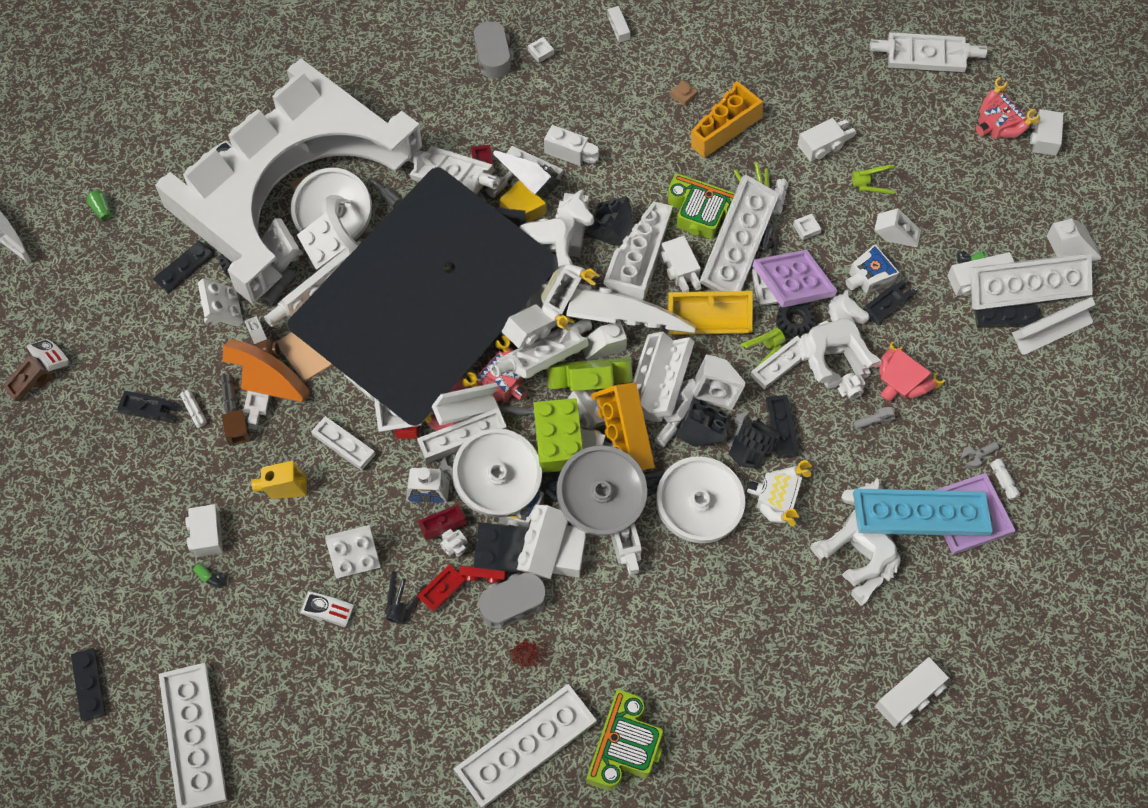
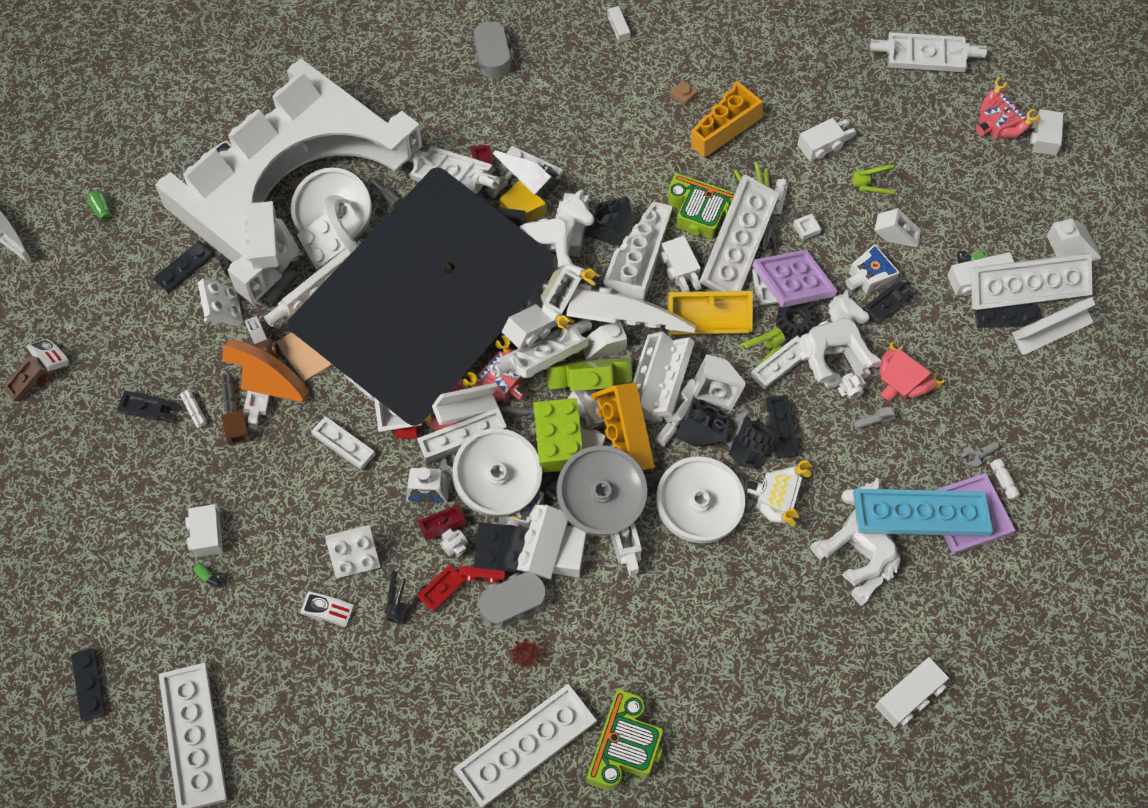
yellow torso [251,461,307,499] -> none
white plate [528,37,554,63] -> none
white hinge [544,125,599,166] -> none
none -> white brick [244,201,279,269]

